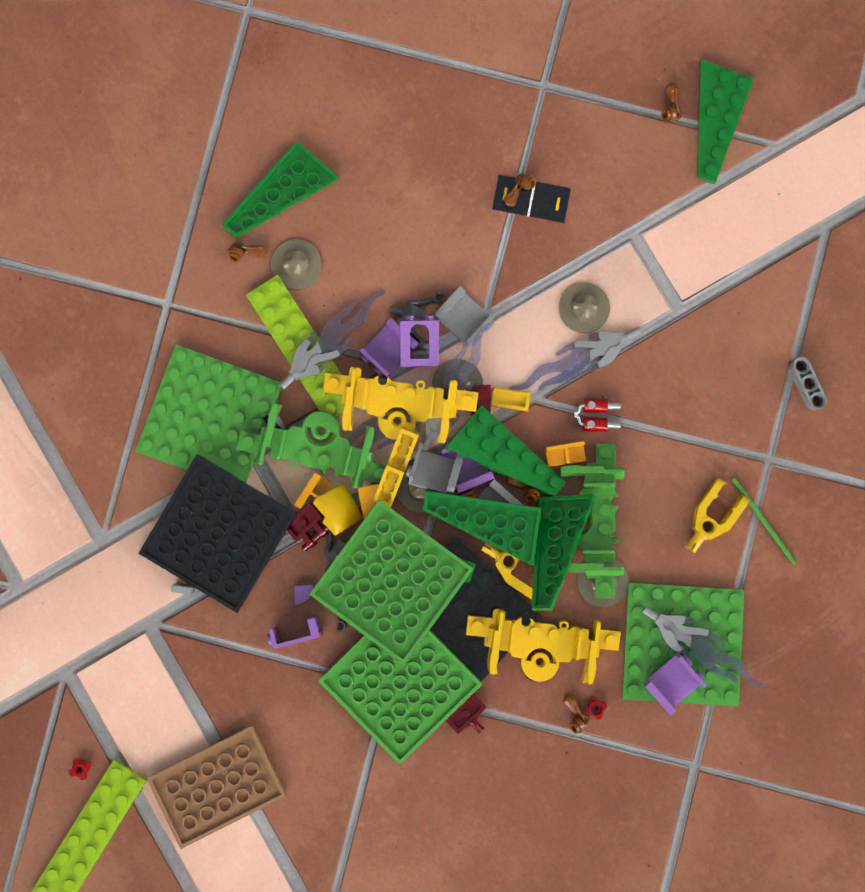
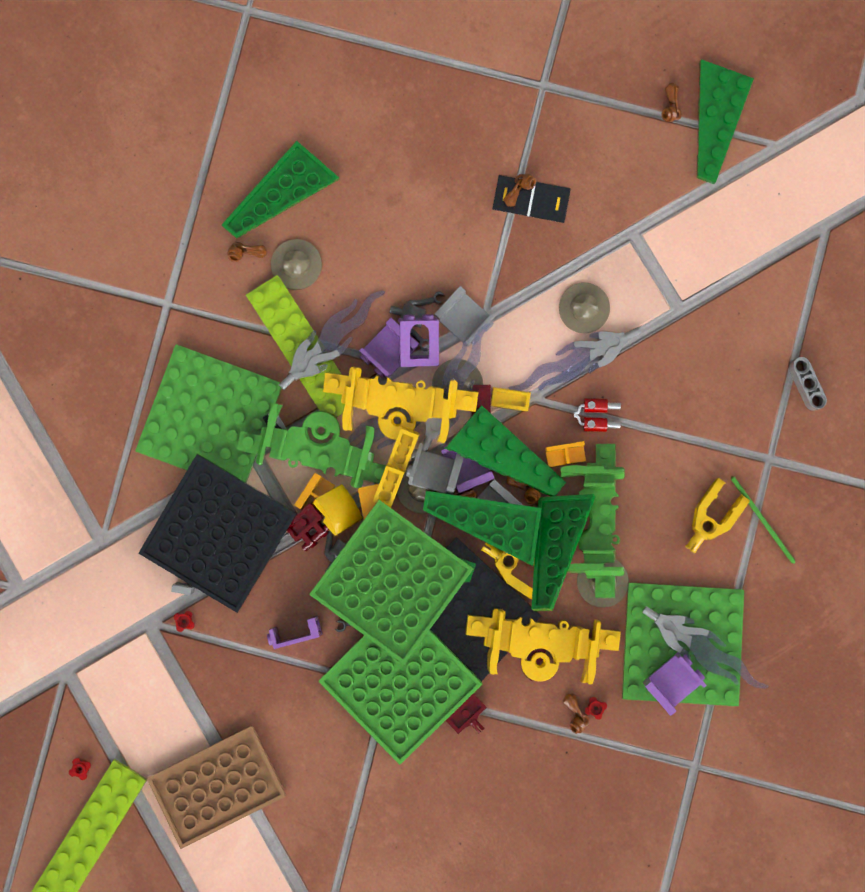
medium lavender tile [294,585,314,605] -> none
none -> red plate [174,611,195,632]

